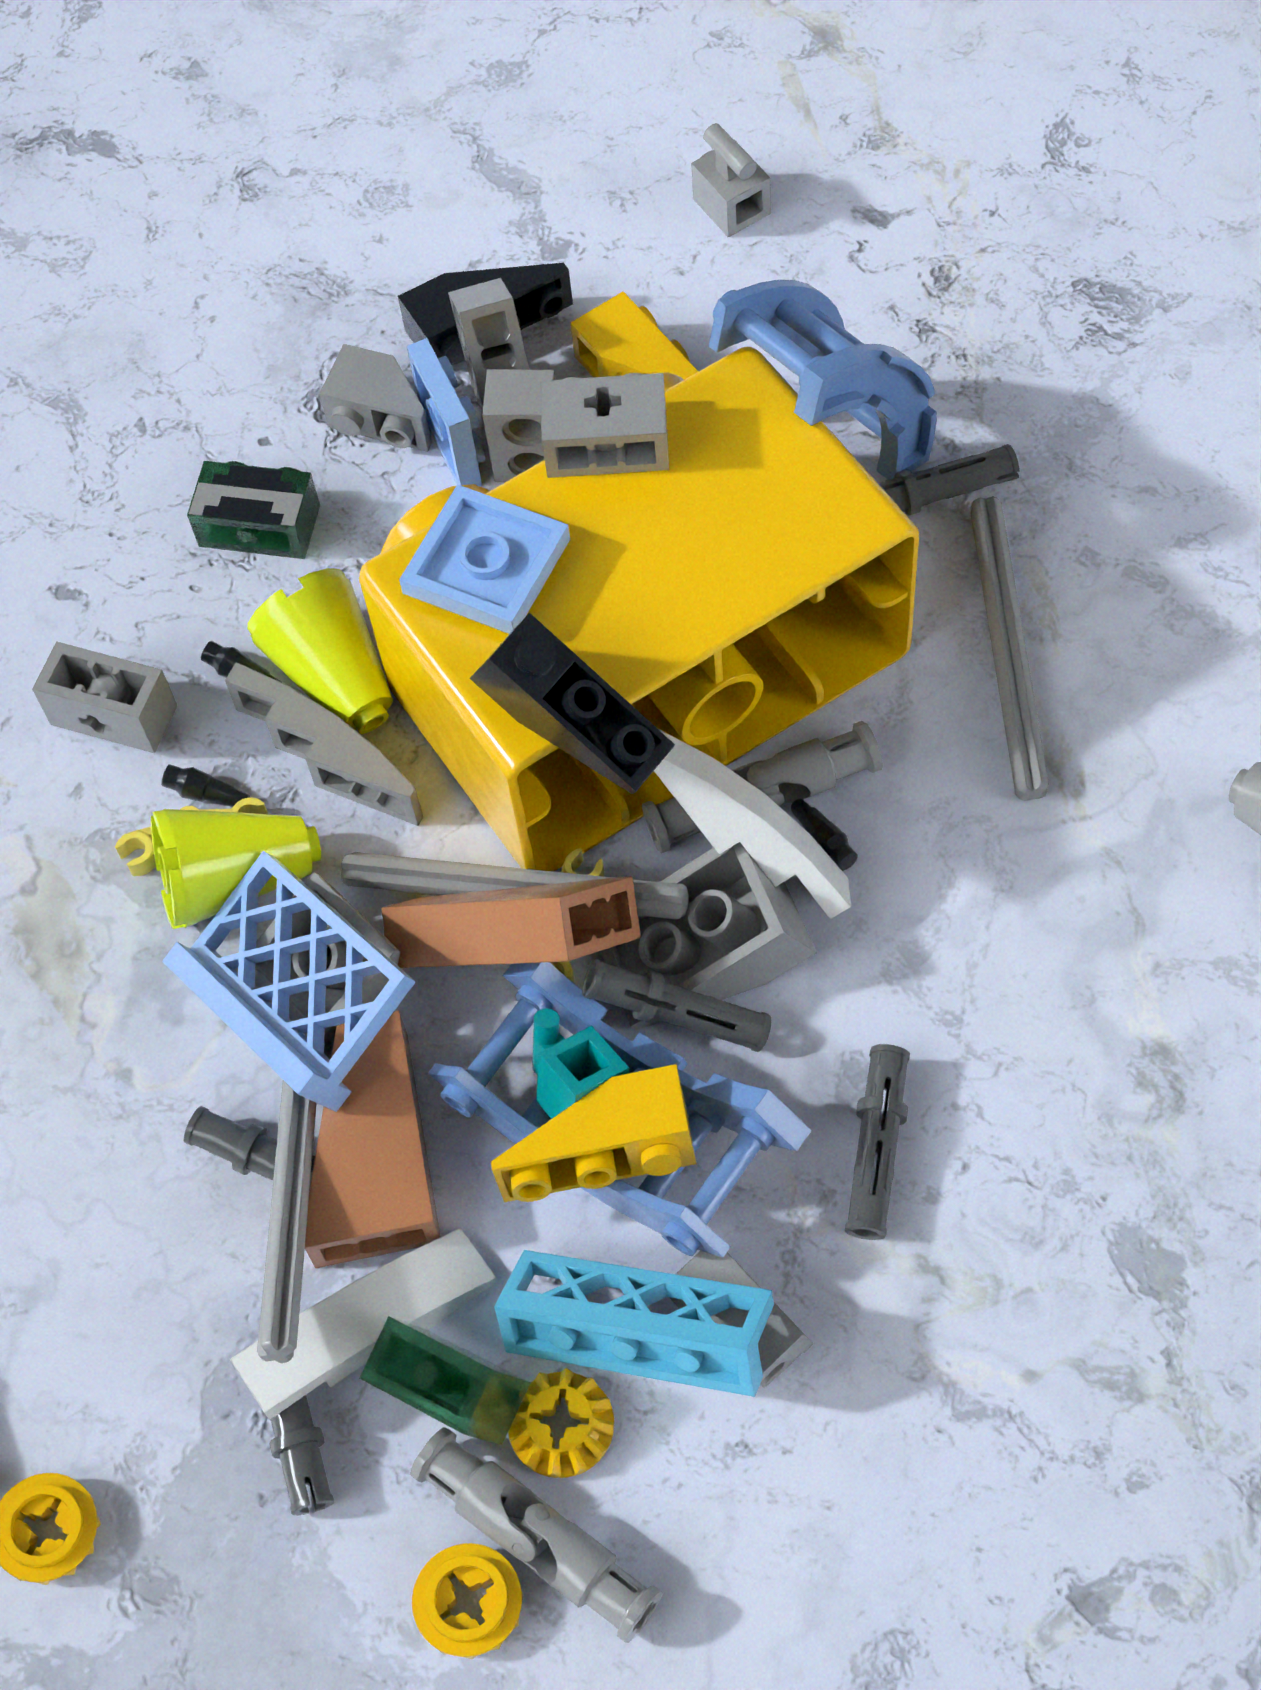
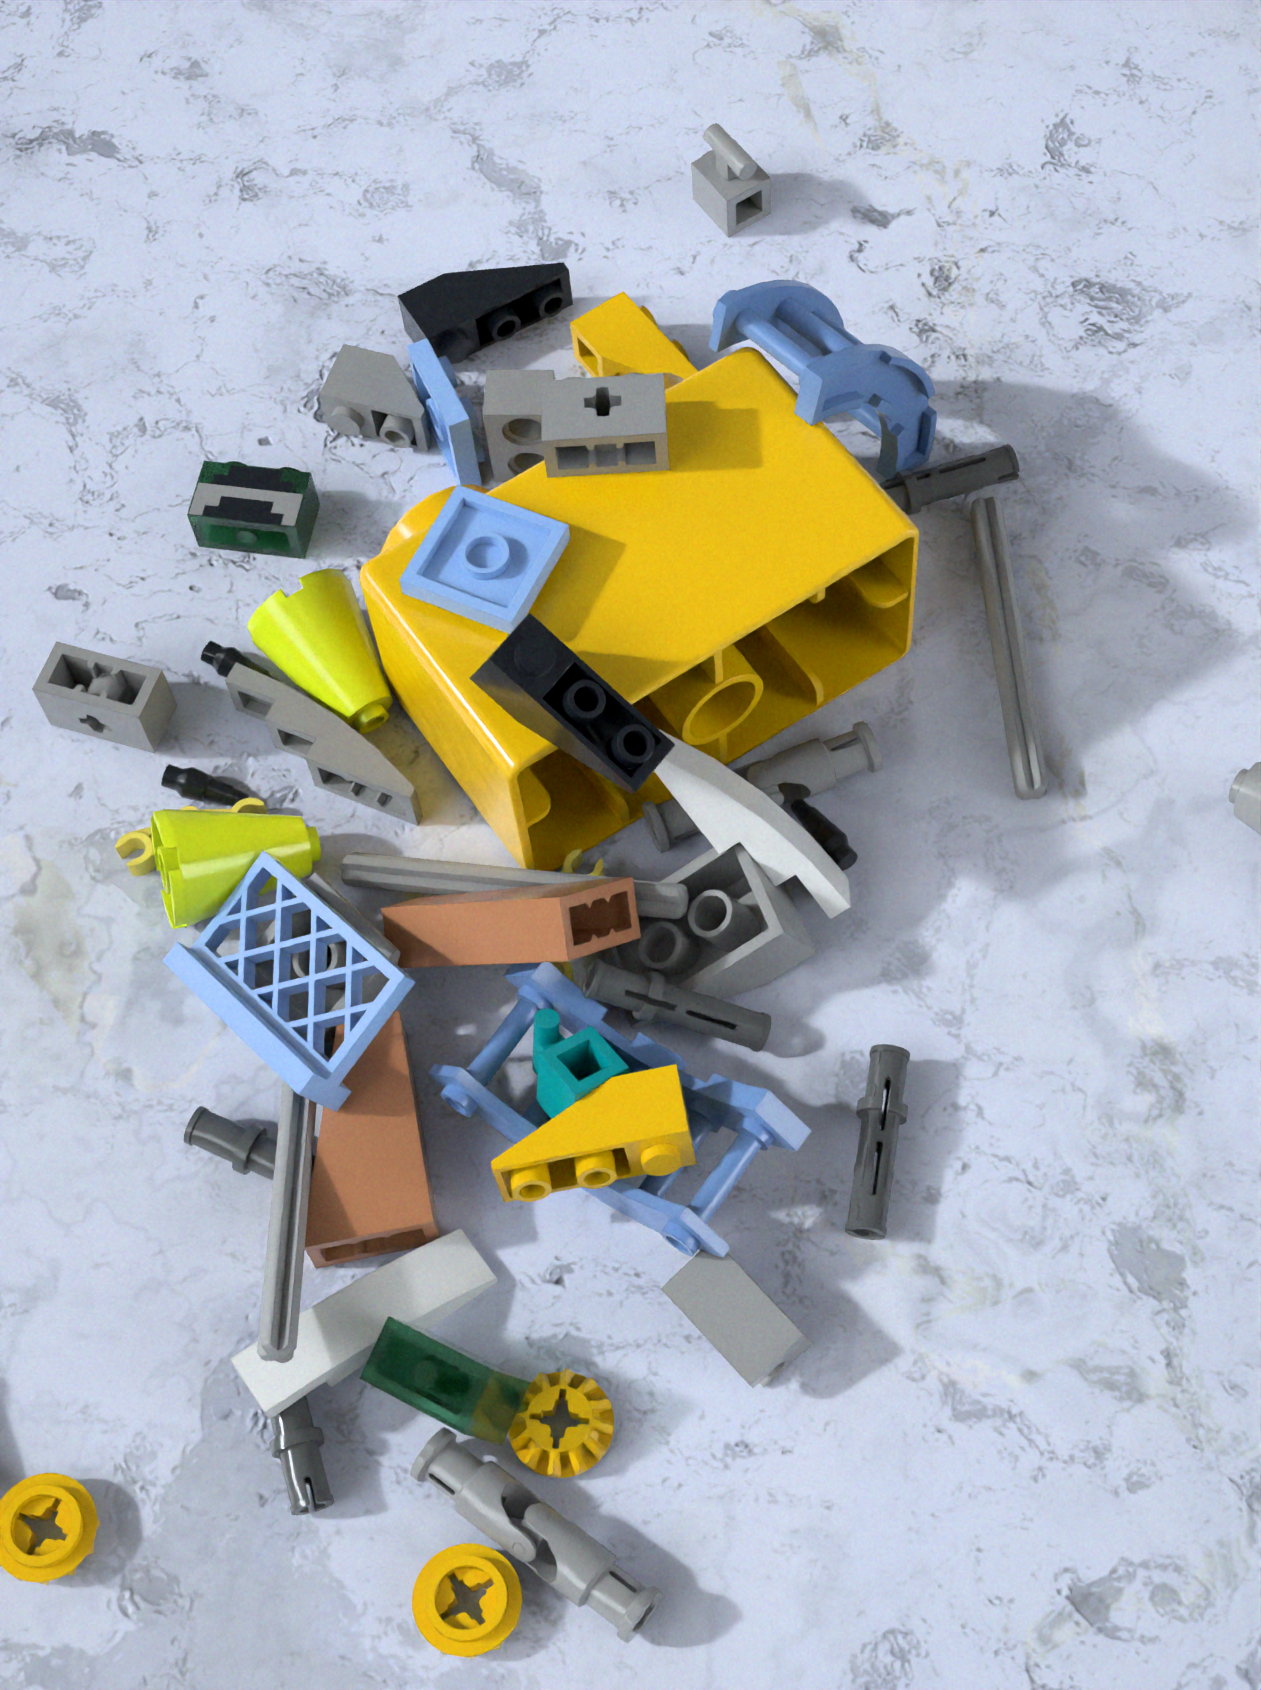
light grey brick [448,278,530,411] -> none
medium azure fence [494,1250,774,1397] -> none

